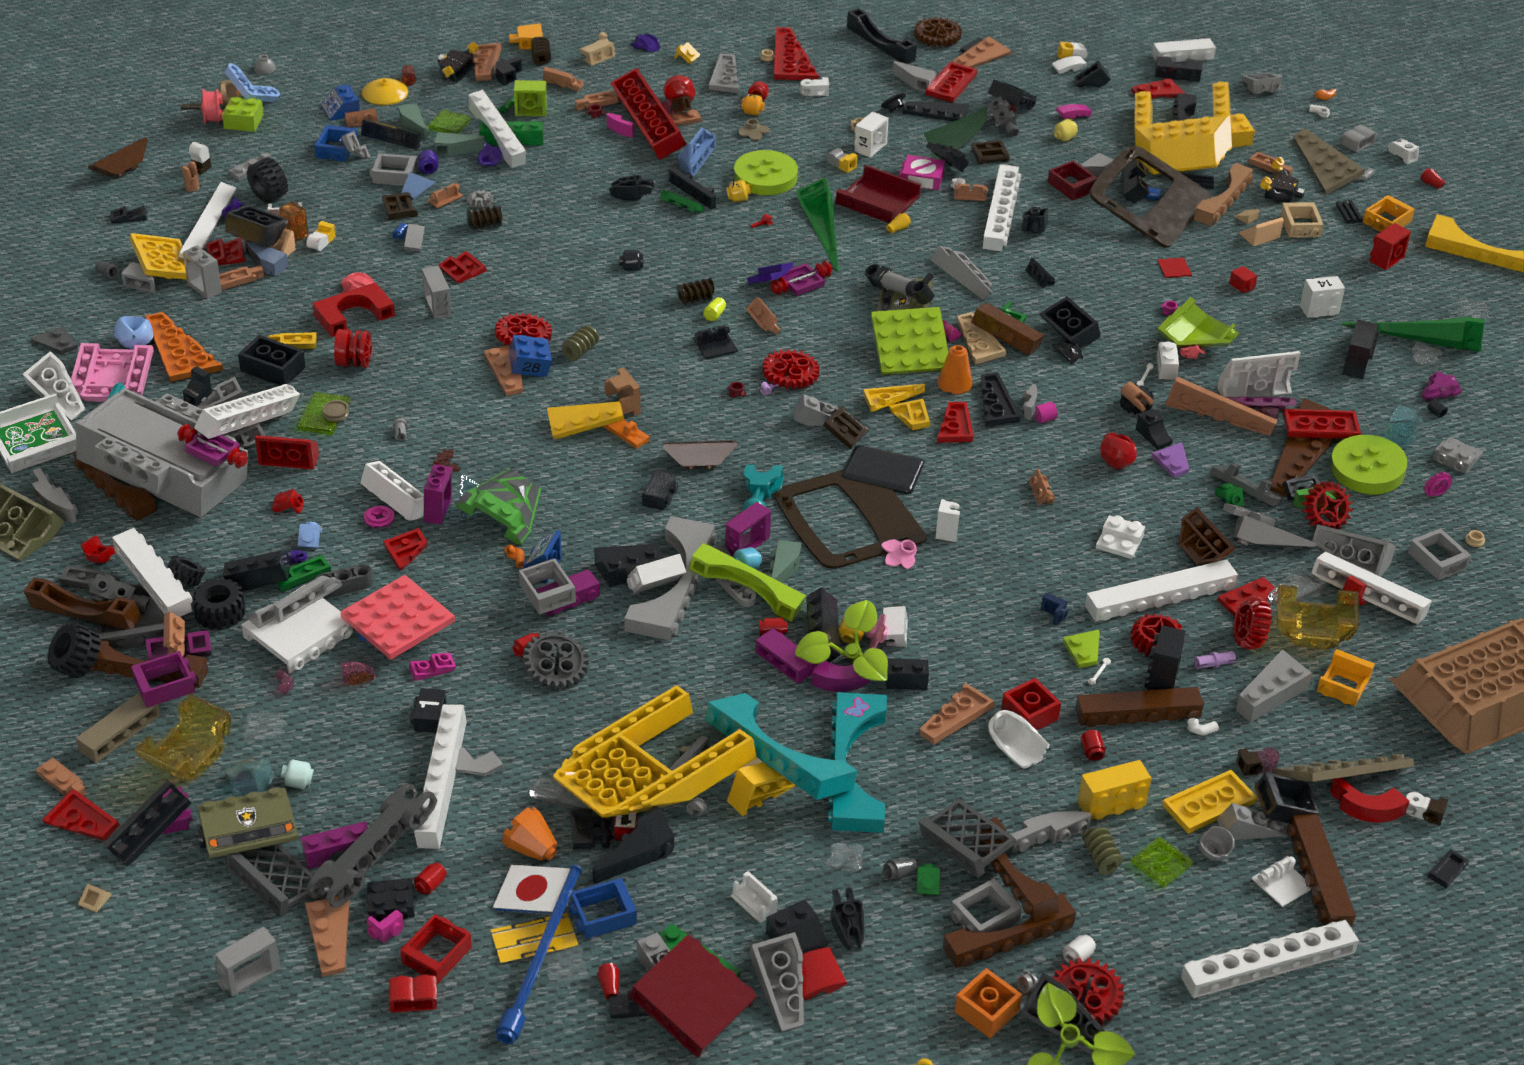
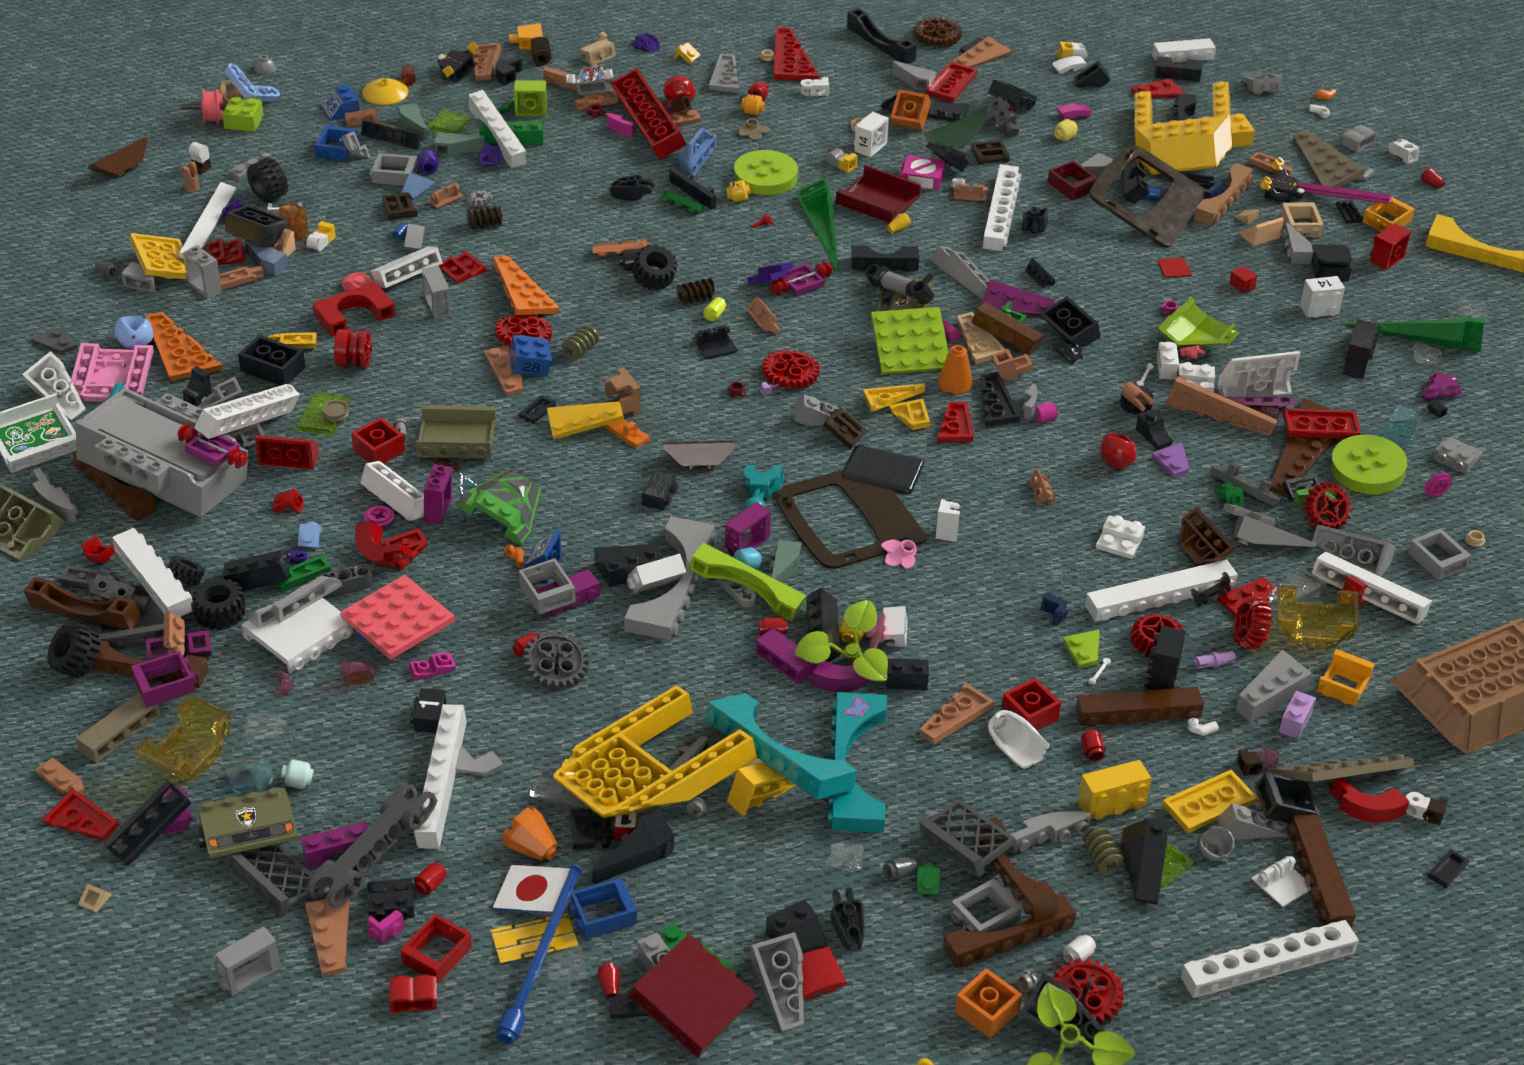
black slope [110,206,147,224] -> none
white hinge [731,871,778,923] -> none
none -> red brick [351,417,405,463]
none -> red arch [355,521,412,568]
none -> white brick [371,246,443,288]
none -> olive panel [415,405,496,459]
none -> orange wing [492,255,560,315]
none -> black tile [519,395,556,424]
none -> torso [566,64,614,95]
none -> orange wing [592,239,647,256]
none -> black tyre [632,245,678,290]
none -> black arch [851,245,919,271]
none -> orange brick [890,90,931,131]
none -> magenta wing [980,279,1055,316]
none -> nougat brick [992,349,1034,381]
none -> black wedge [1120,818,1169,905]
none -> white plate [1178,362,1215,392]
none -> black piece [1191,572,1231,607]
none -> dark blue bracket [1206,181,1225,199]
none -> lavender brick [1279,690,1316,740]
none -> light grey slope [1281,223,1313,265]
none -> dark pink axle [1298,182,1392,204]
none -> black brick [1311,244,1352,282]

